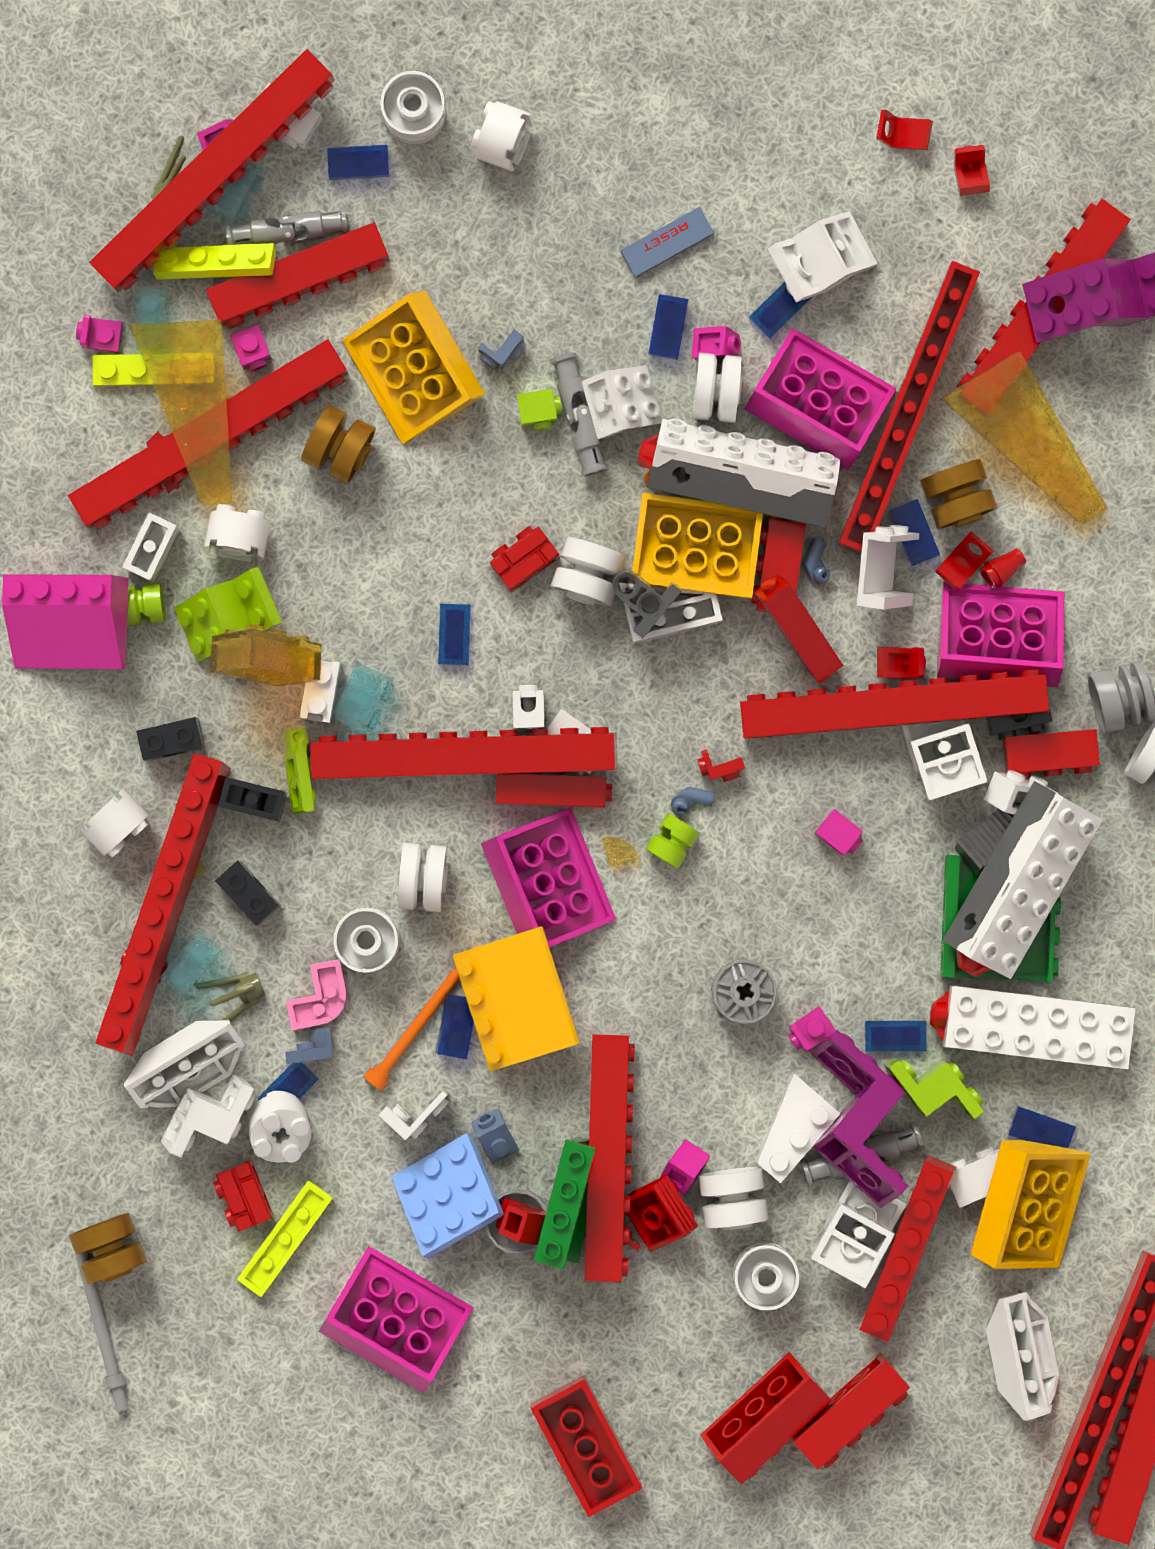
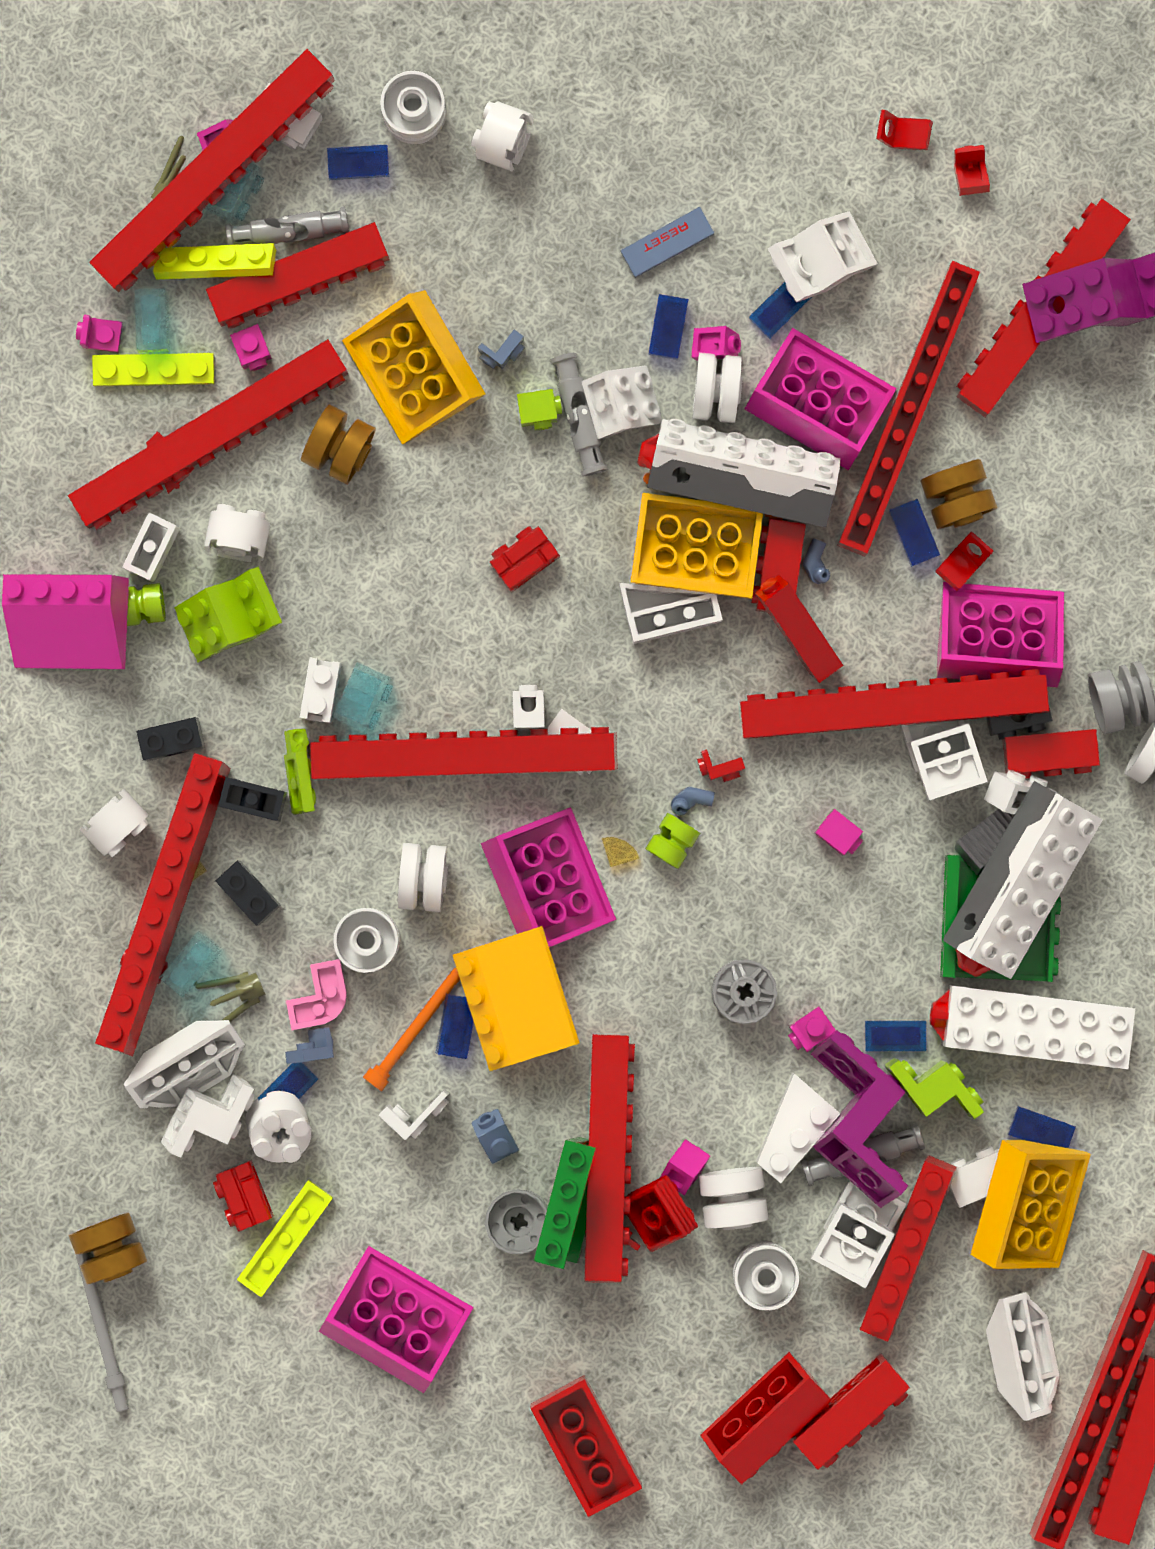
clear yellow wing [130,320,233,505] -> none
clear yellow brick [210,625,322,687] -> none
light blue plate [392,1133,504,1258] -> none
clear blue plate [438,604,471,666] -> none
red brick [495,1197,546,1245] -> none
red brick [496,773,612,808] -> none
white wheel [551,537,627,607] -> none
dark grey tile [613,569,682,639] -> none
white panel [857,525,919,610] -> none
red bracket [877,647,926,679] -> none
clear yellow wing [940,351,1108,524] -> none
red cone [980,548,1026,589] -> none

